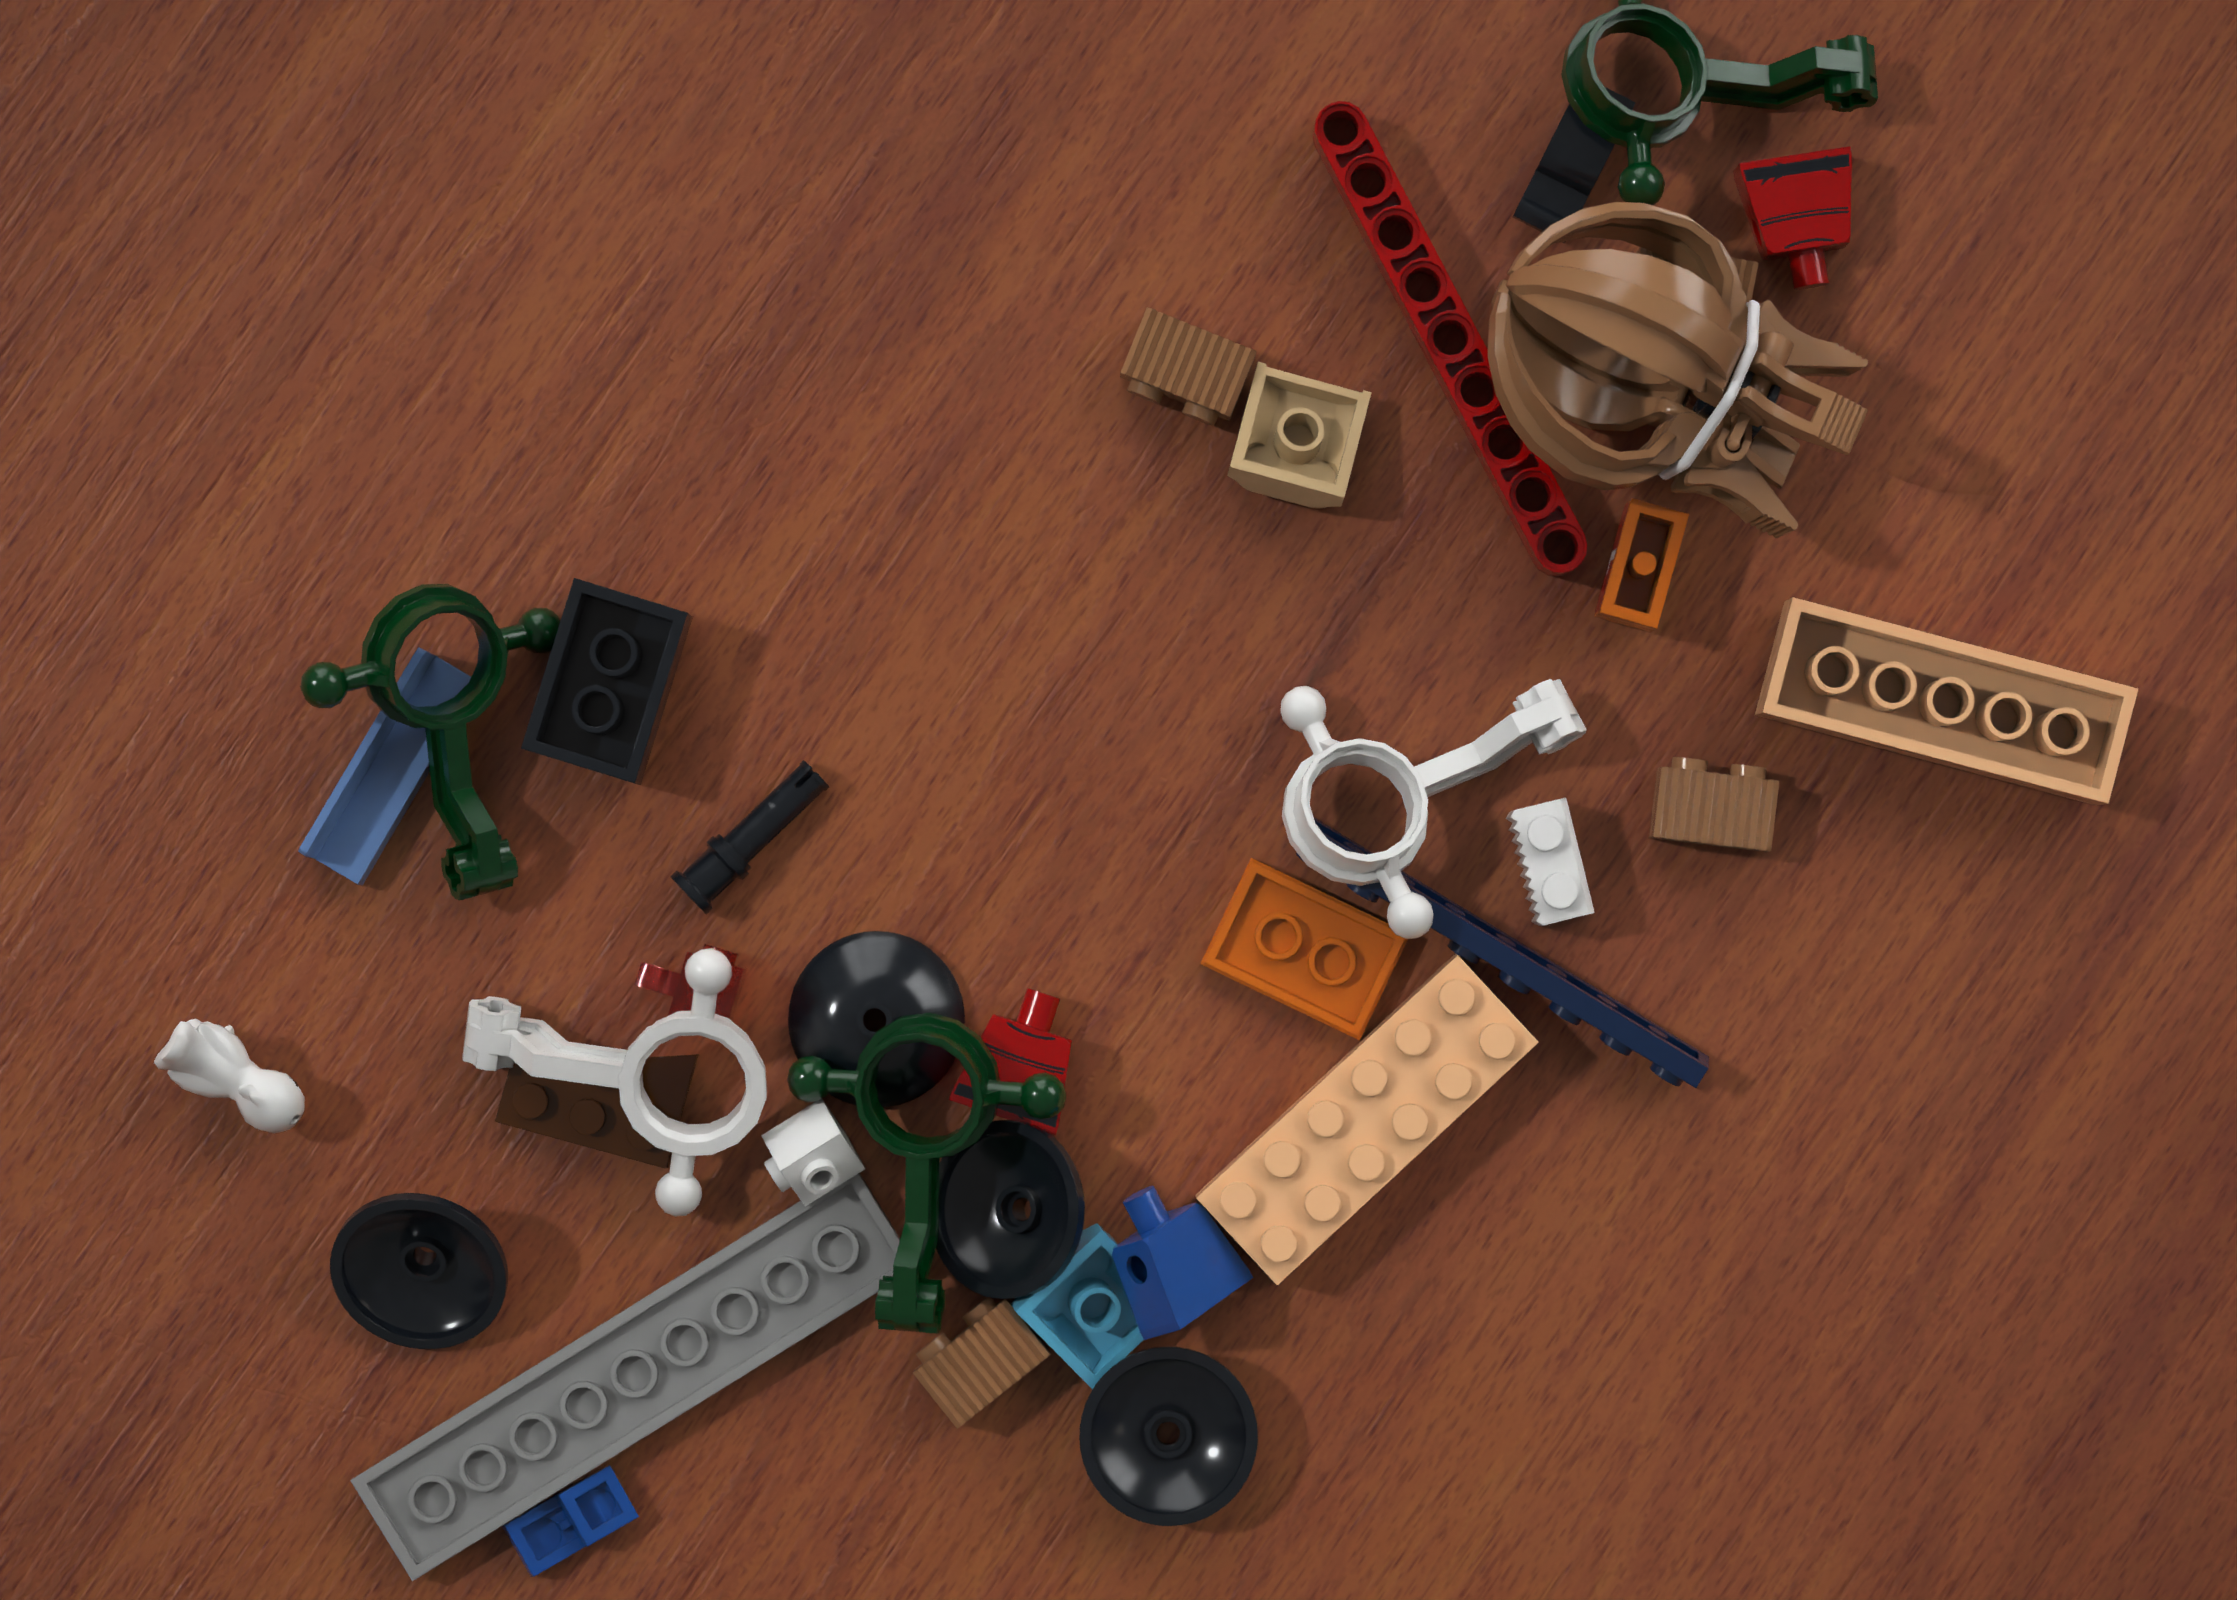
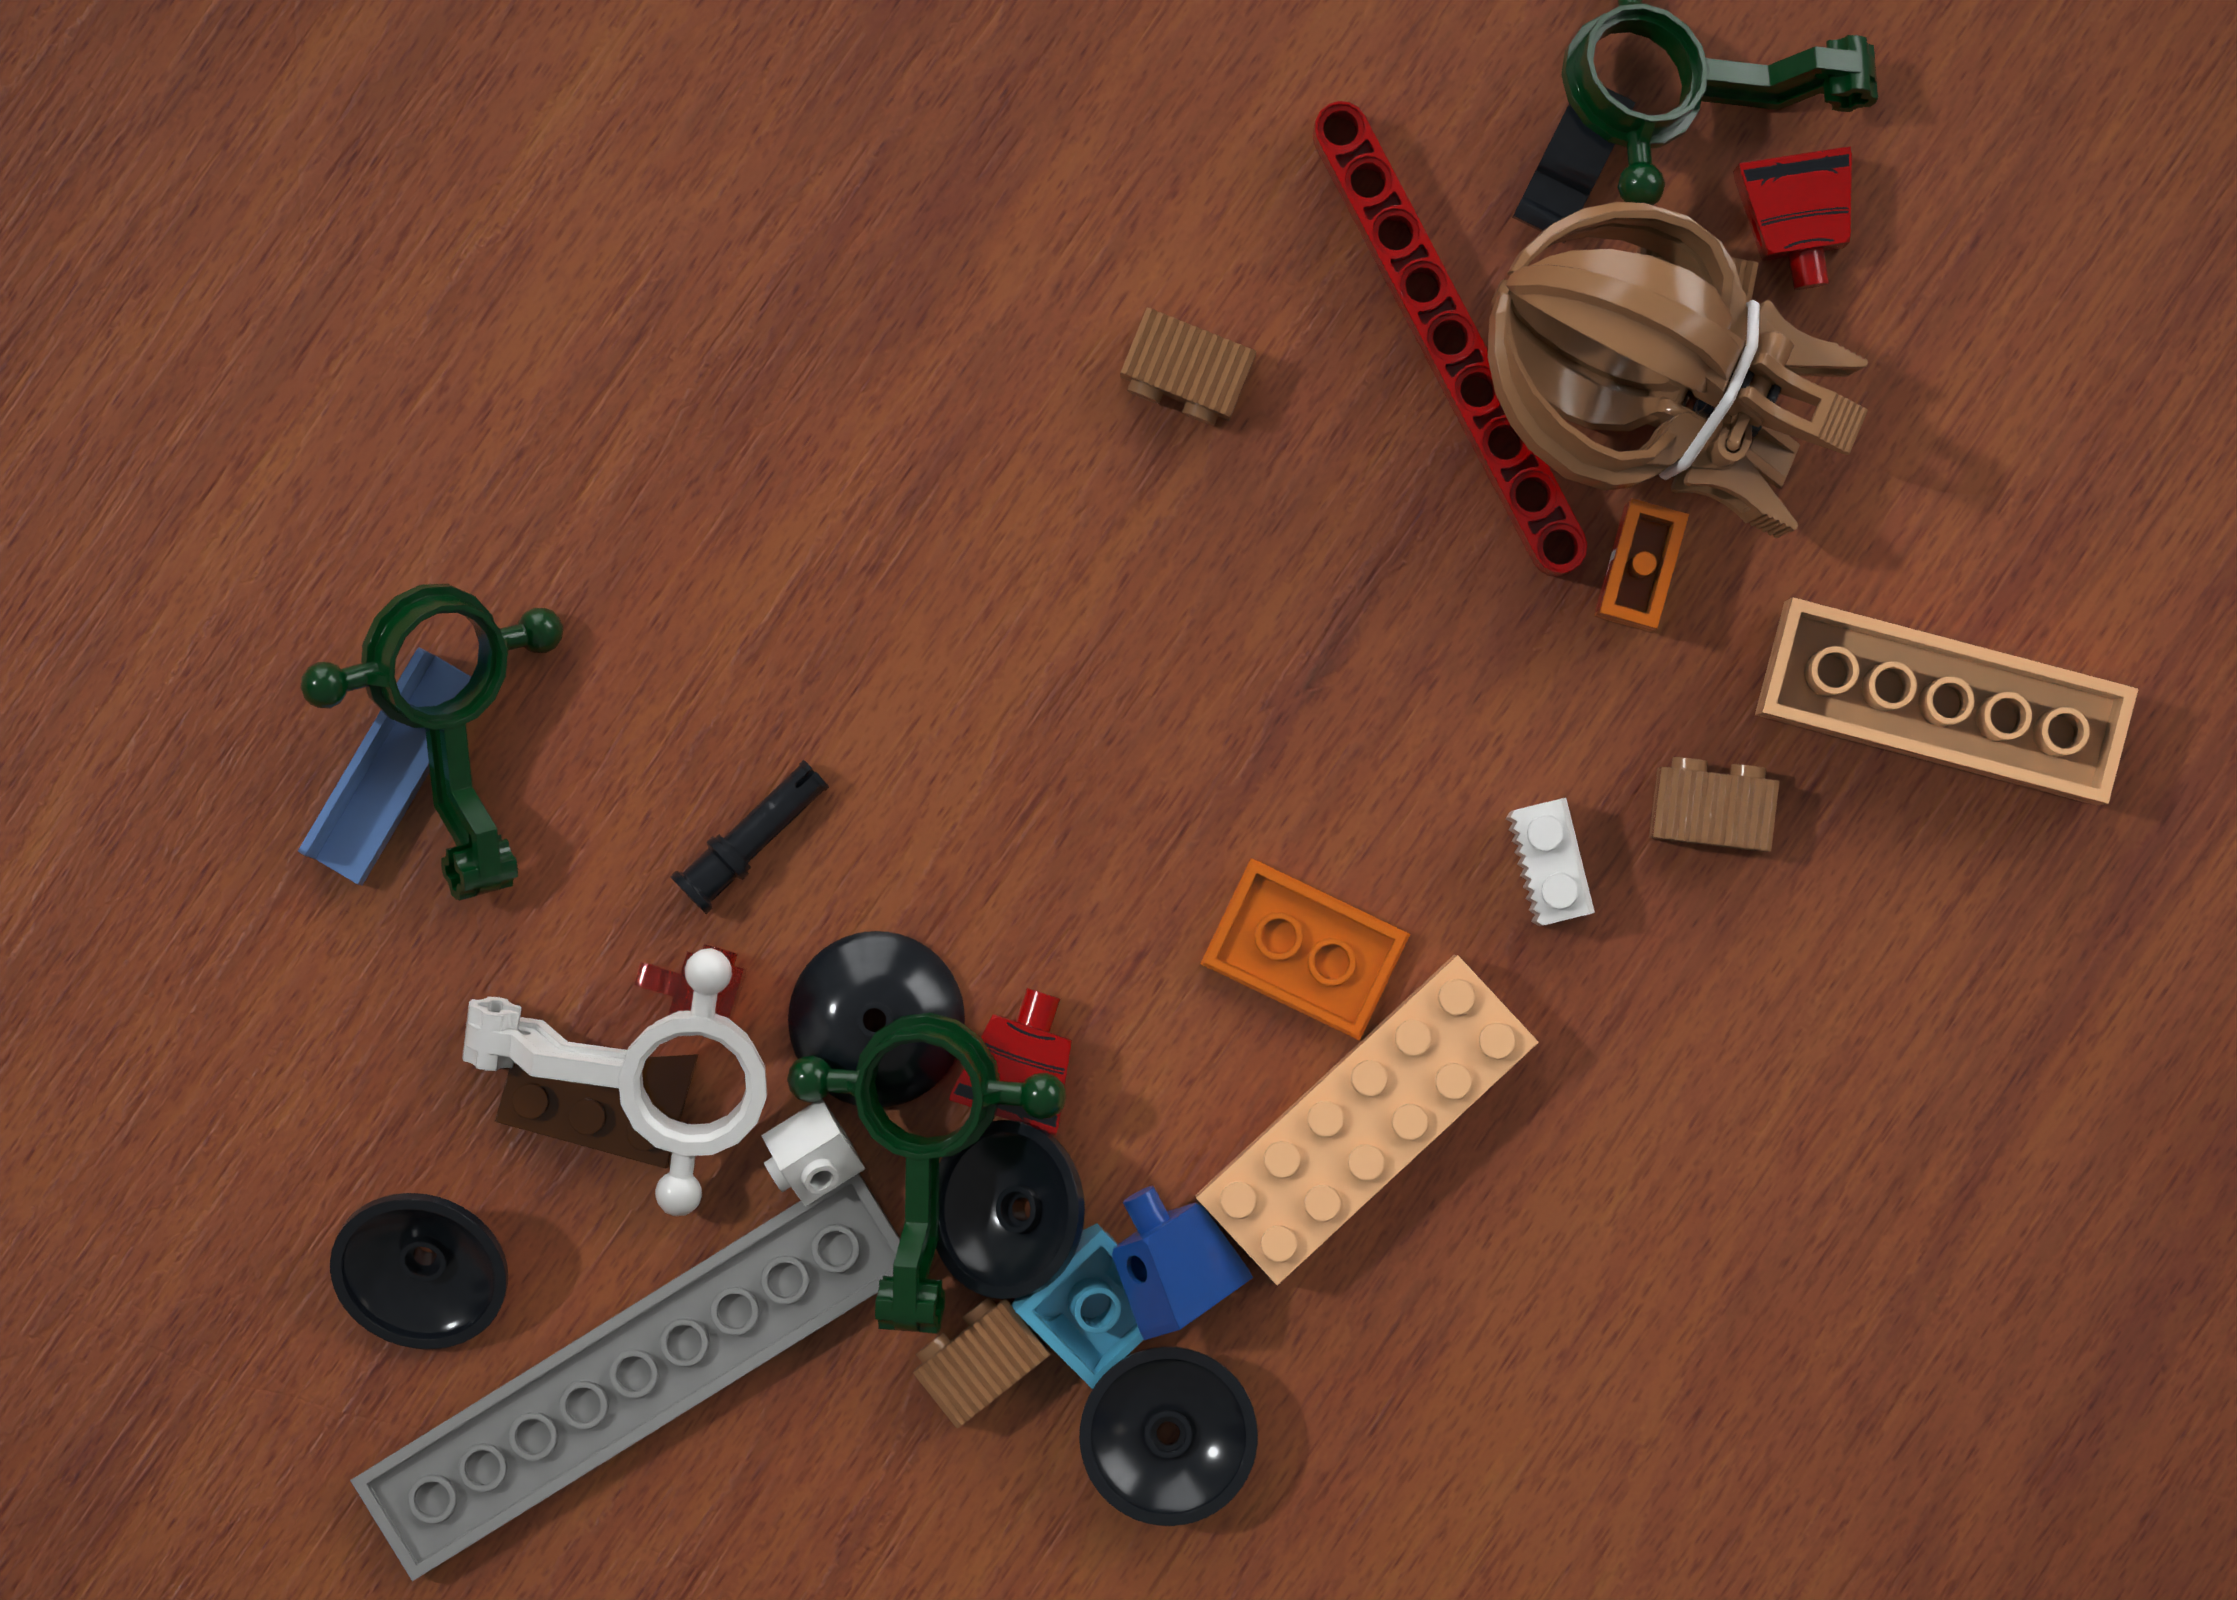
white animal [154,1019,305,1134] -> none
blue slope [502,1465,639,1577] -> none
black brick [521,578,693,785] -> none
tan slope [1227,362,1372,509] -> none
white piece [1280,679,1587,939] -> none
dark blue plate [1296,818,1709,1088] -> none

